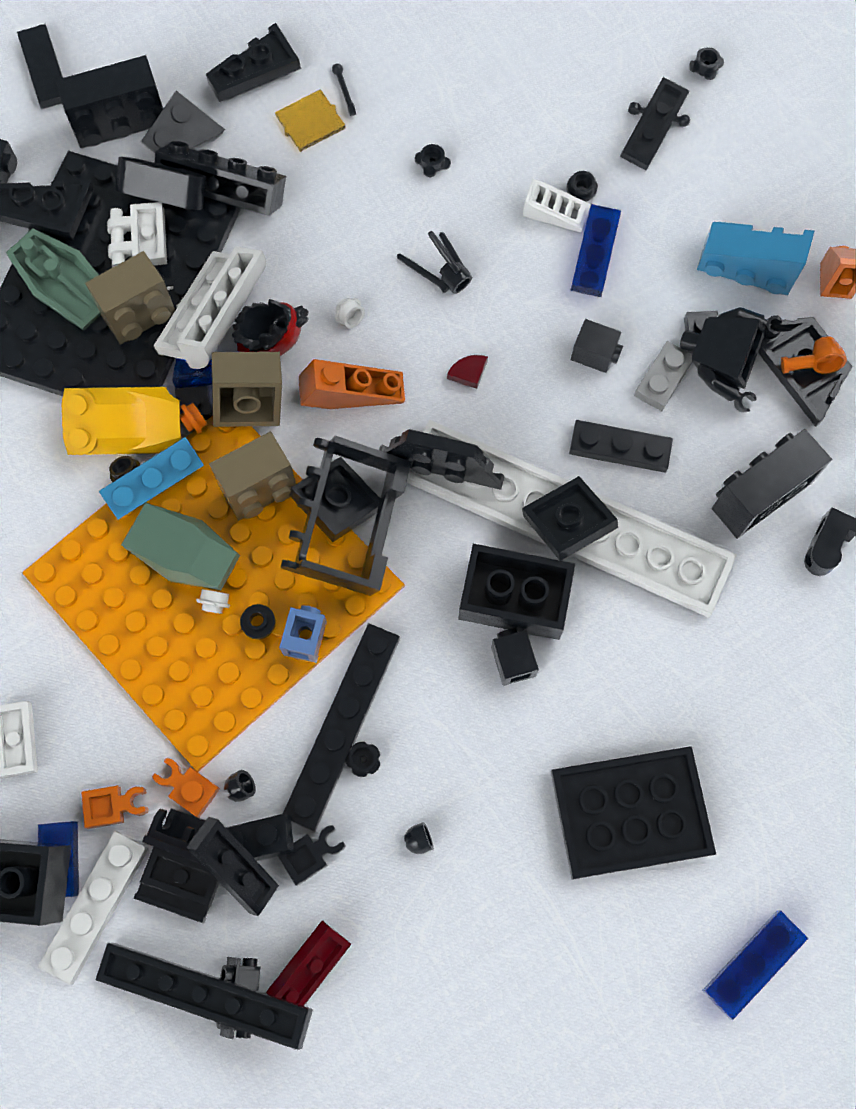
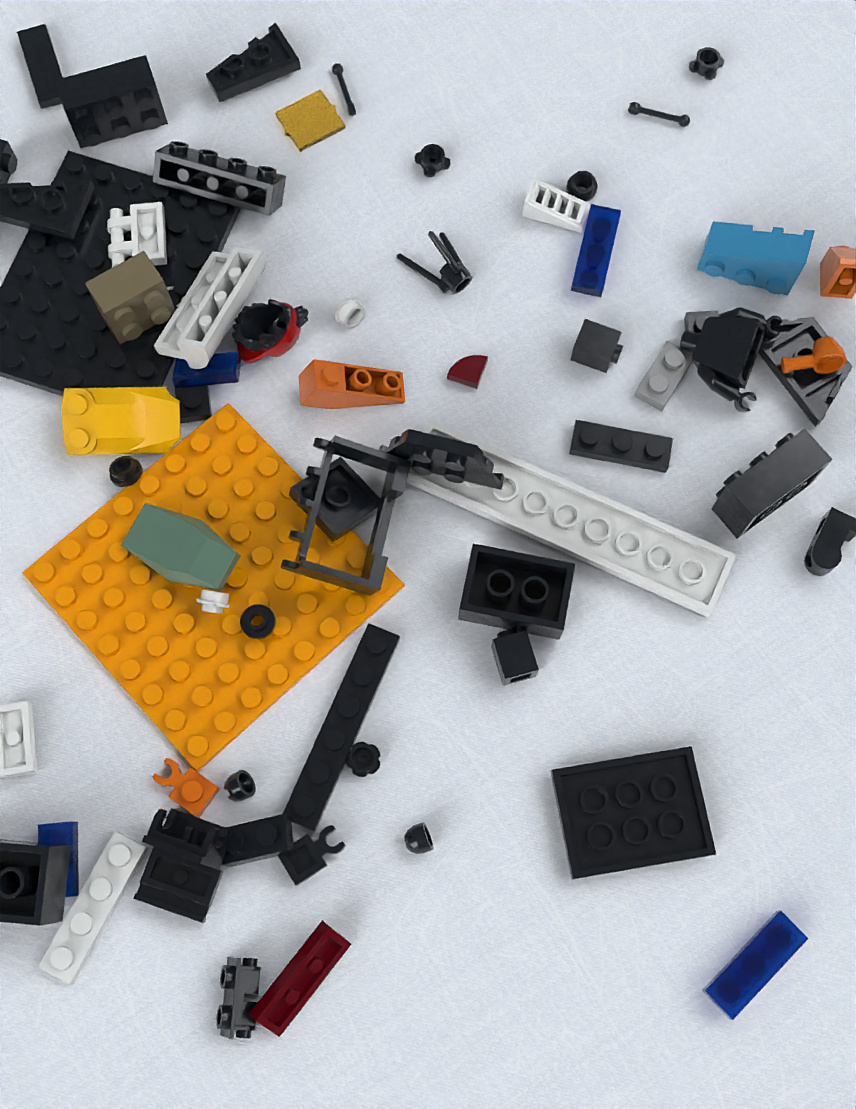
sand green piece [6,228,101,330] -> none
orange plate [81,786,149,829] -> none
black tile [95,942,313,1050] -> none
dark azure plate [99,437,204,520] -> none
beam [115,157,207,210] -> none
black wing [141,90,225,153] -> none
orange plate [180,402,208,434] -> none
black plate [186,817,279,916] -> none
dark tan brick [209,431,296,521] -> none
dark tan brick [212,352,282,427] -> none
medium blue brick [279,605,327,663] -> none
black plate [522,476,618,561] -> none
black tile [620,77,690,171] -> none

